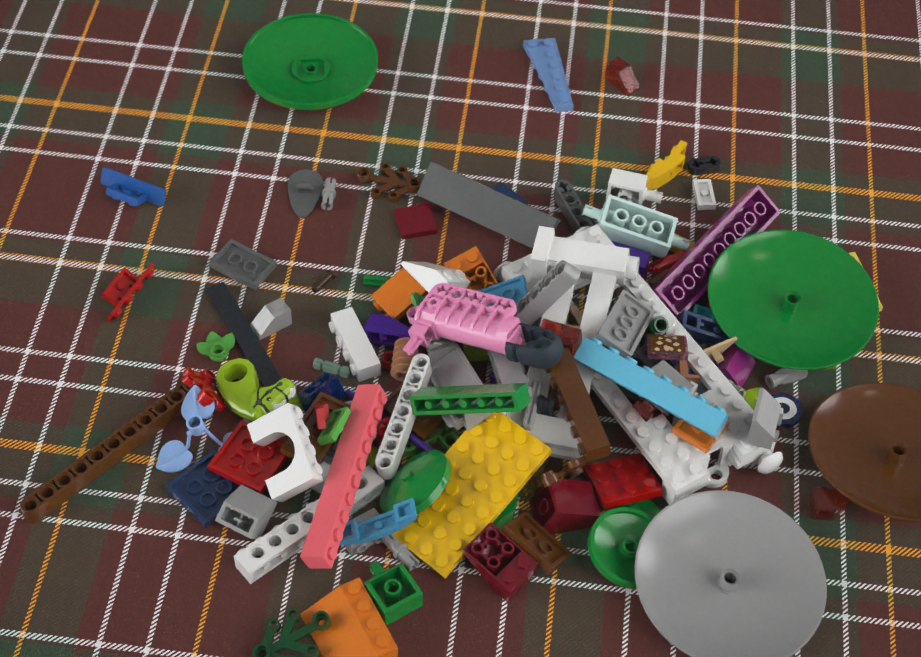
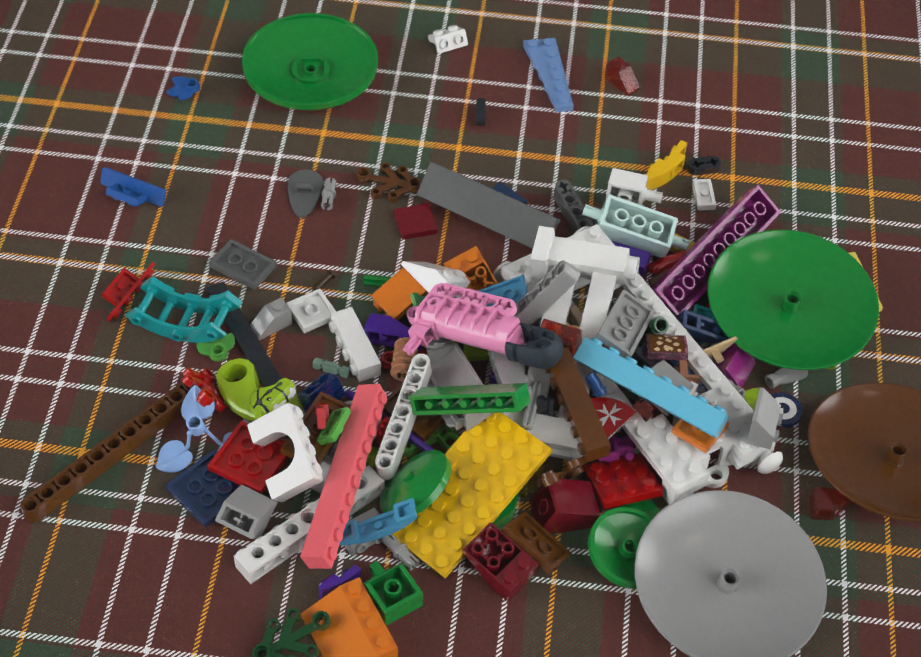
none -> teal fence [125,276,242,343]
none -> blue plate [166,76,200,100]
none -> white plate [286,289,336,333]
none -> dark purple slope [319,564,361,599]
none -> white bracket [428,25,468,54]
none -> black beam [476,98,485,126]
none -> blue pin [584,371,607,398]
none -> red shield [591,397,636,439]
none -> magenta plate [599,435,635,462]

